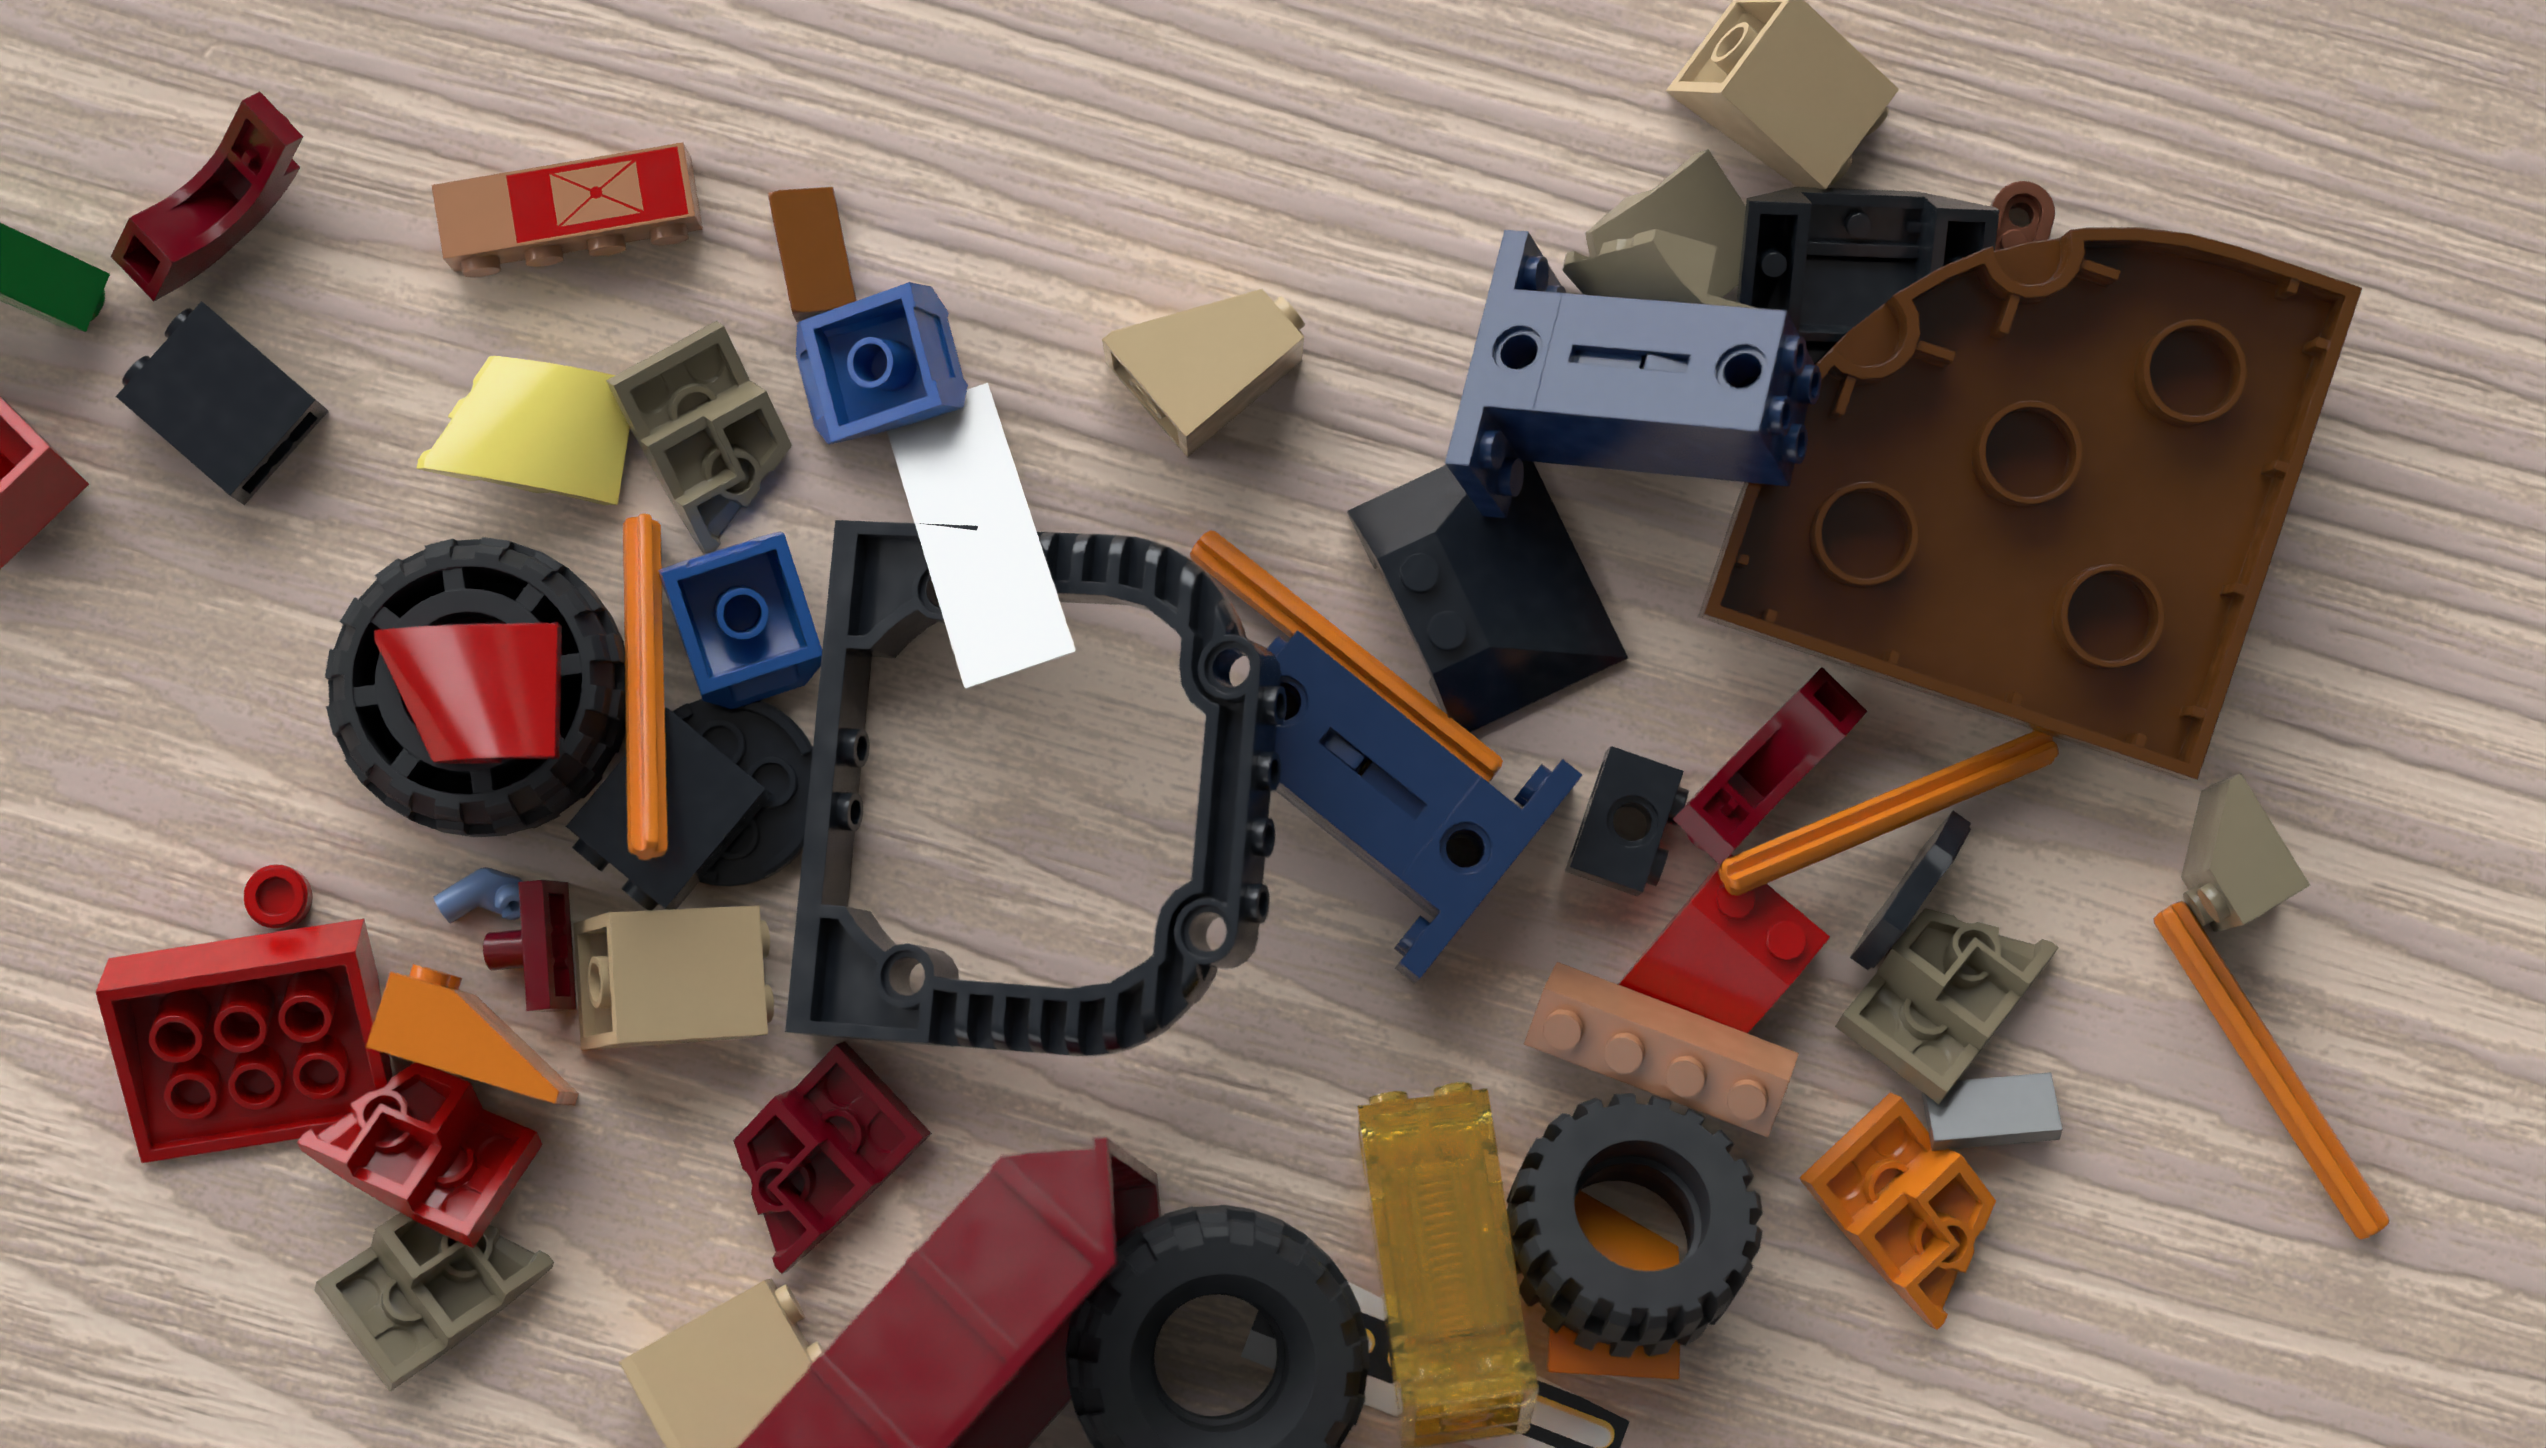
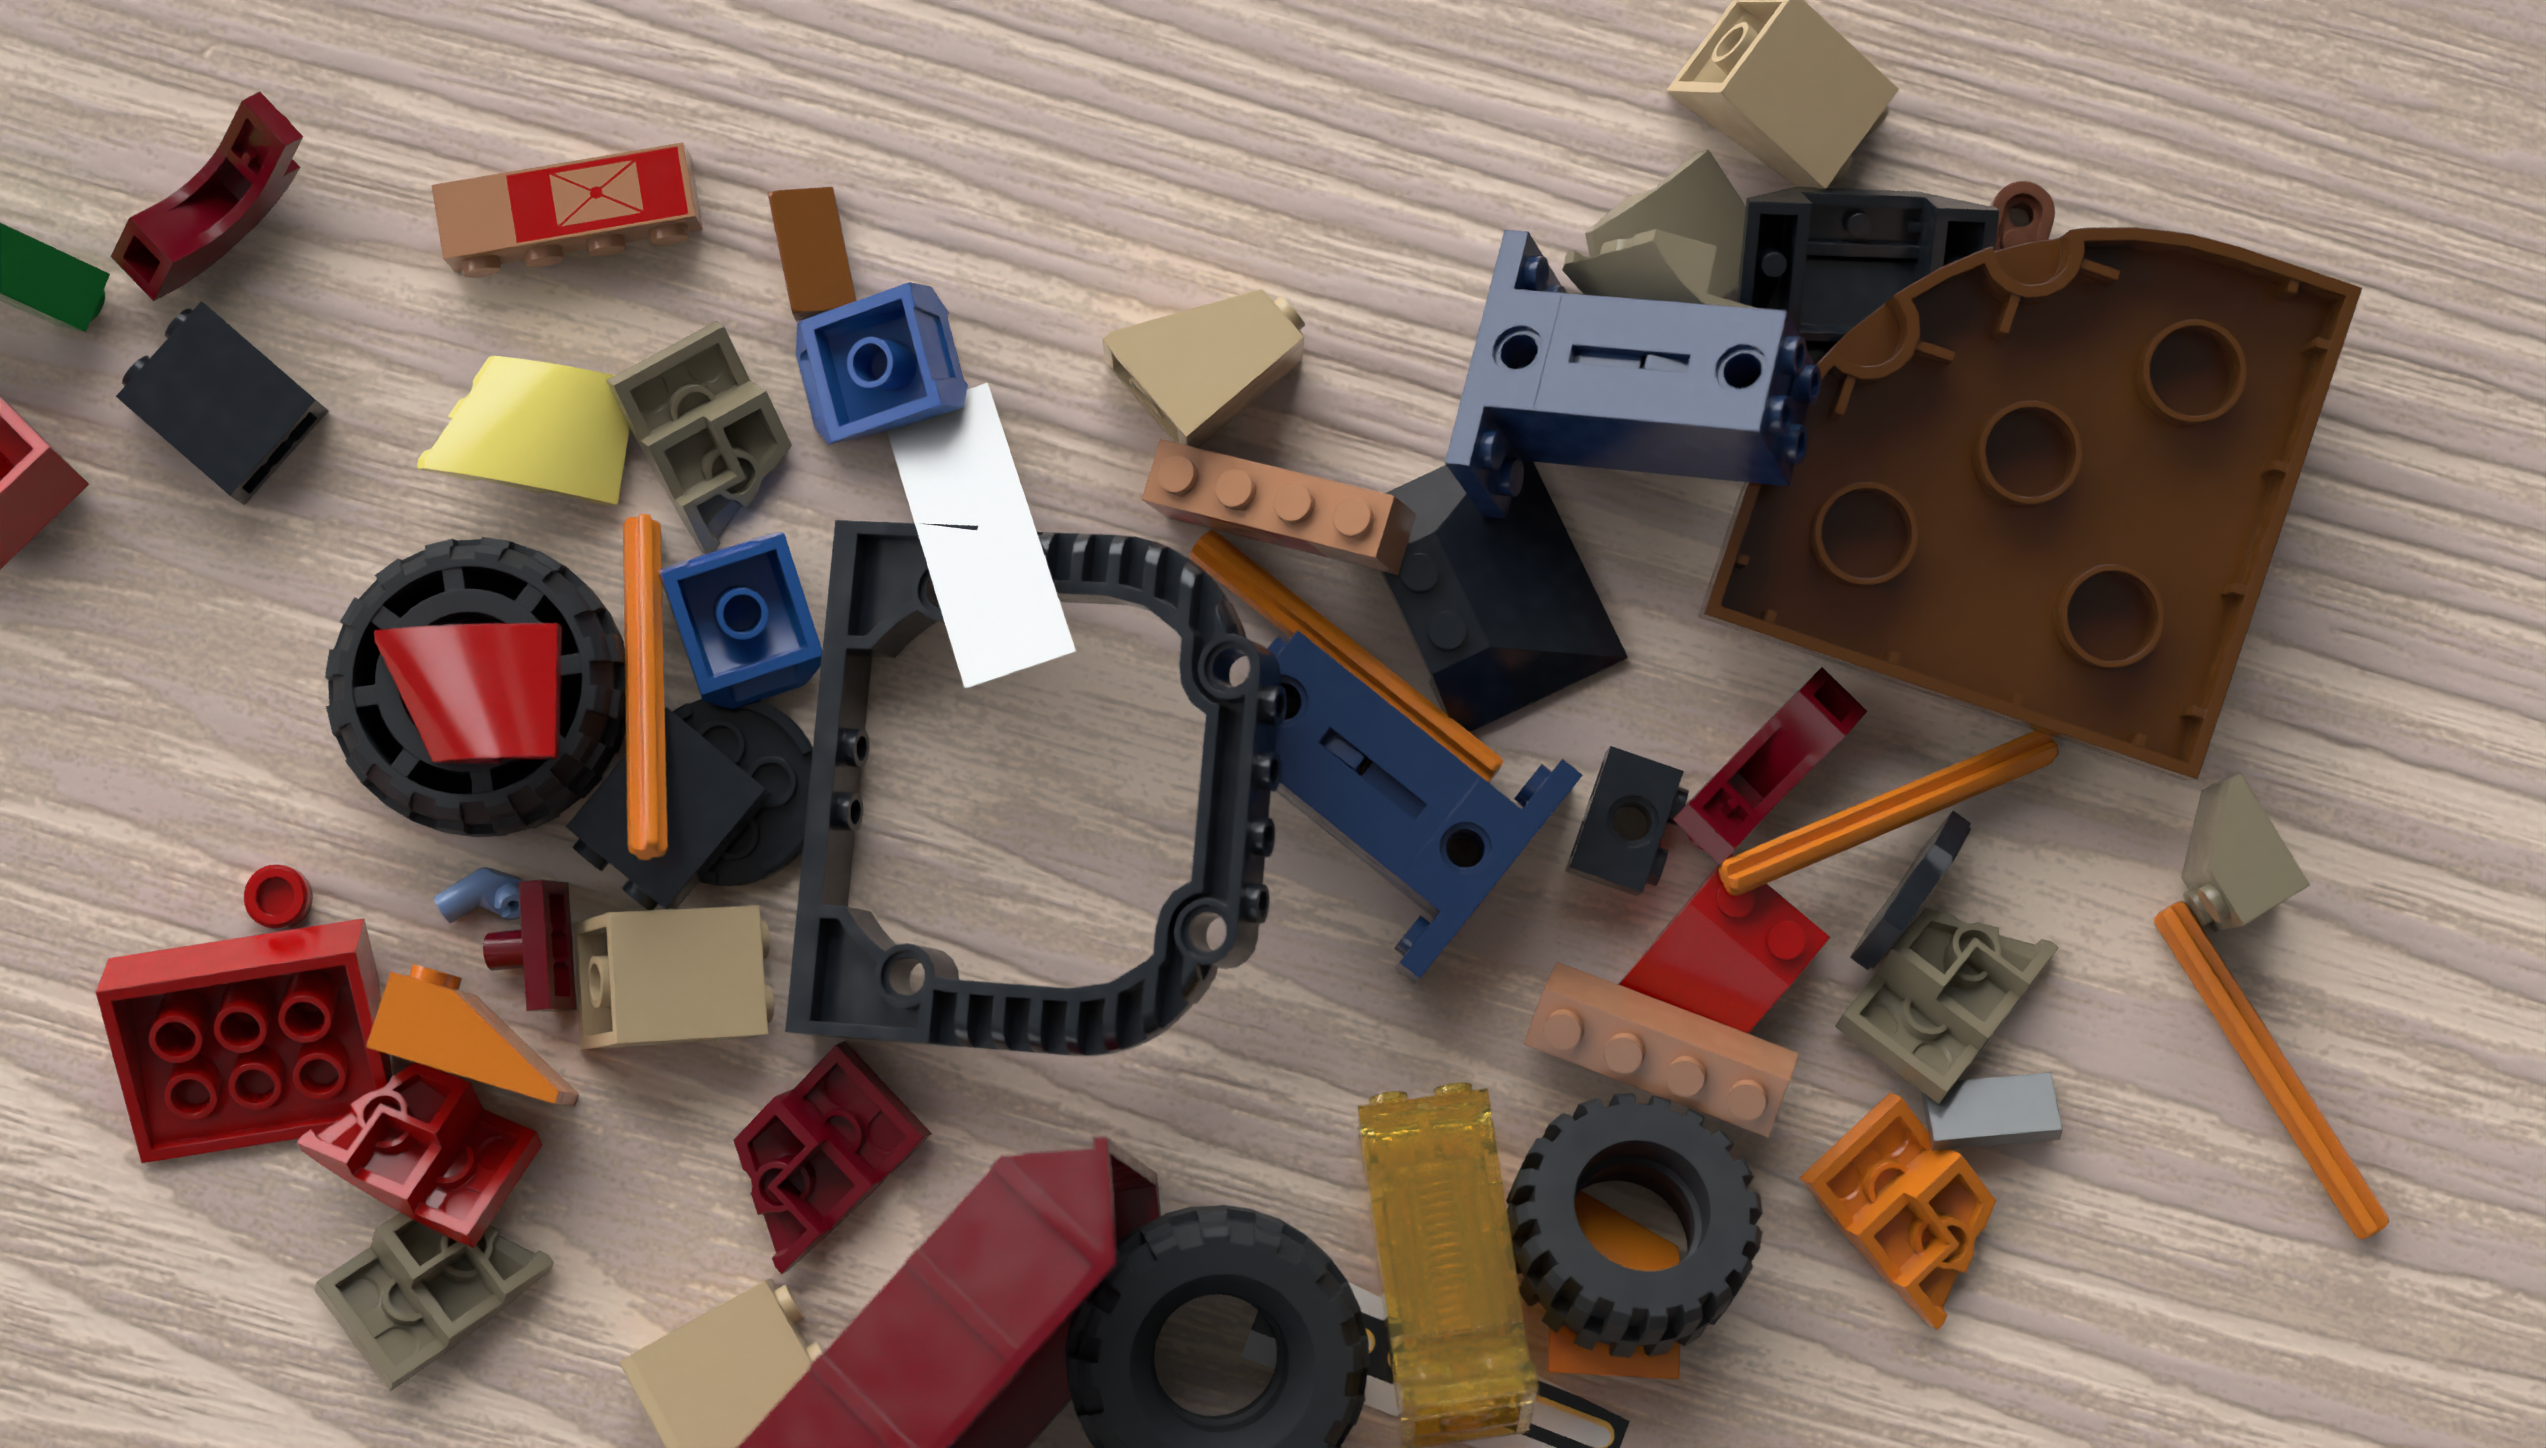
none -> nougat brick [1141,439,1417,575]

